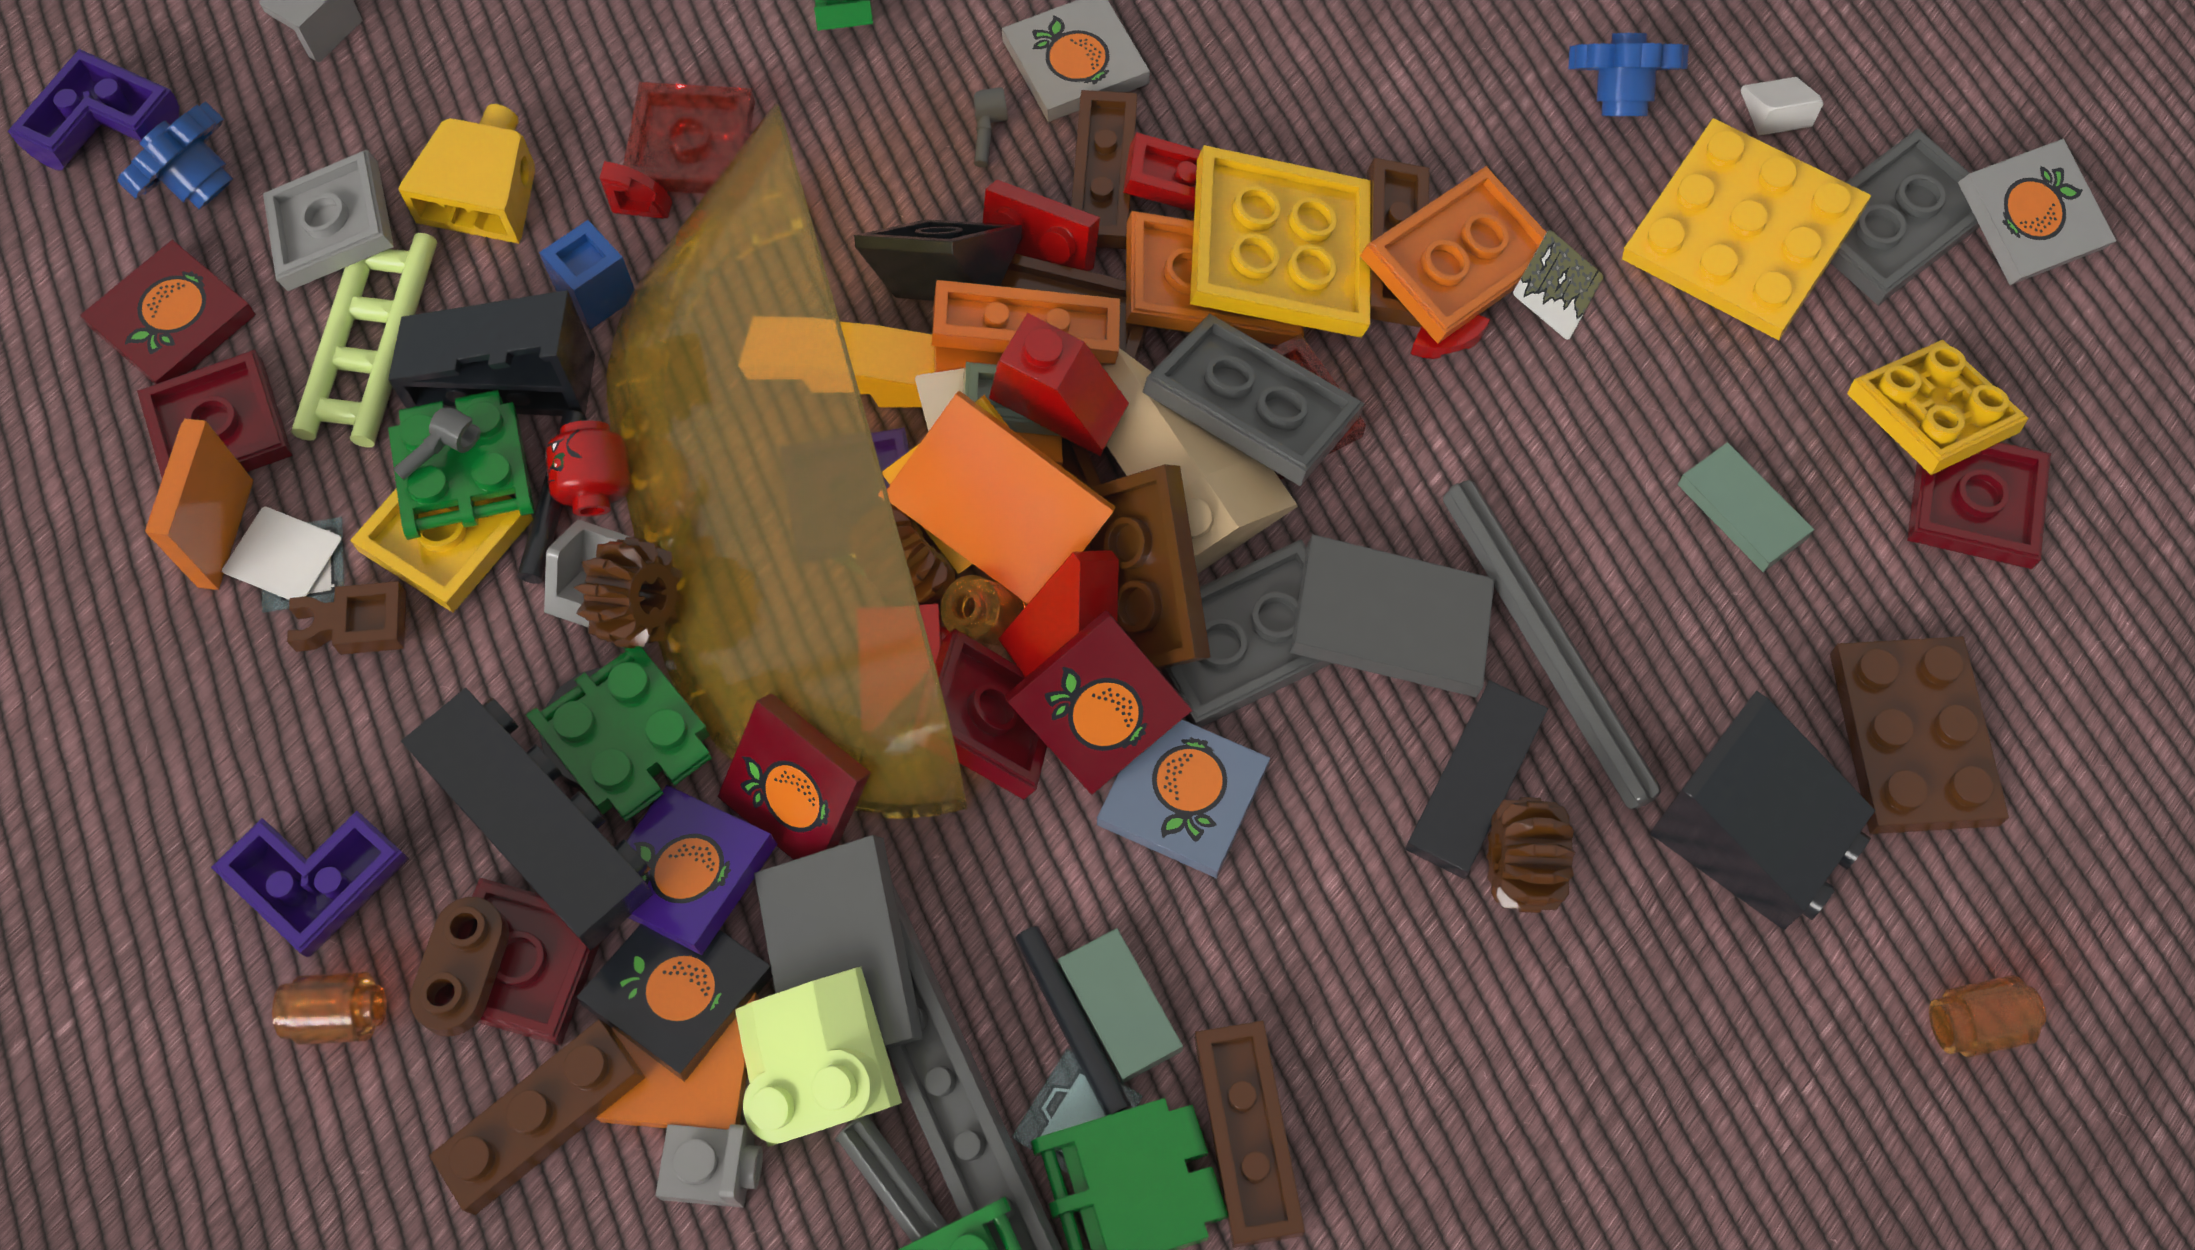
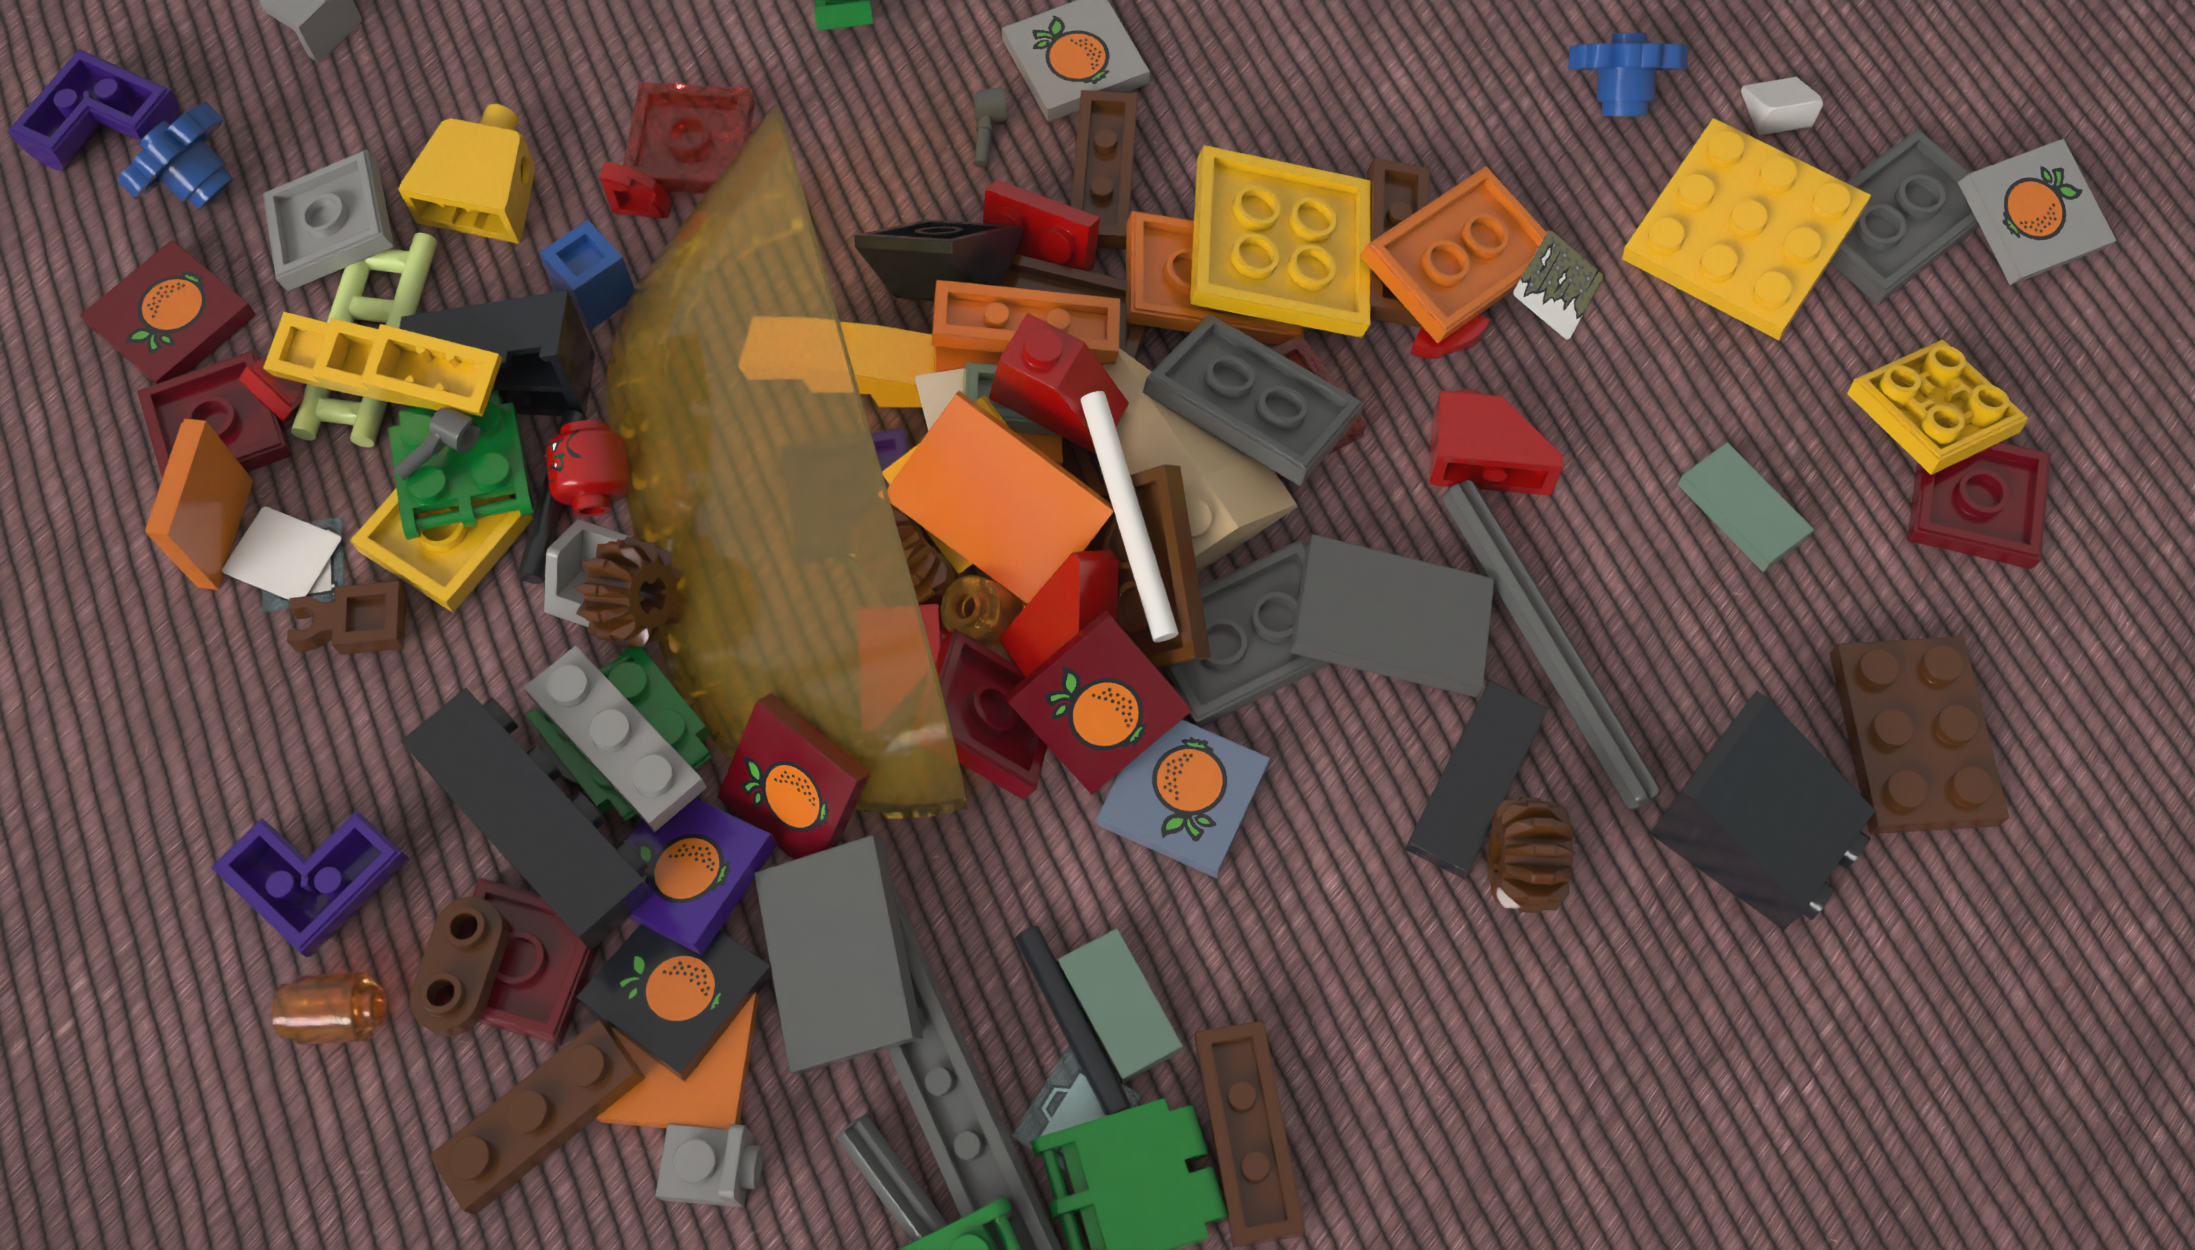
yellowish green slope [735,967,902,1147] -> none
red plate [1123,132,1201,212] -> none
clear orange brick [1929,975,2046,1057] -> none
none -> red tile [239,355,304,422]
none -> yellow slope [263,312,503,416]
none -> light grey plate [523,645,707,832]
none -> white bar [1080,391,1179,642]
none -> red slope [1429,389,1563,496]

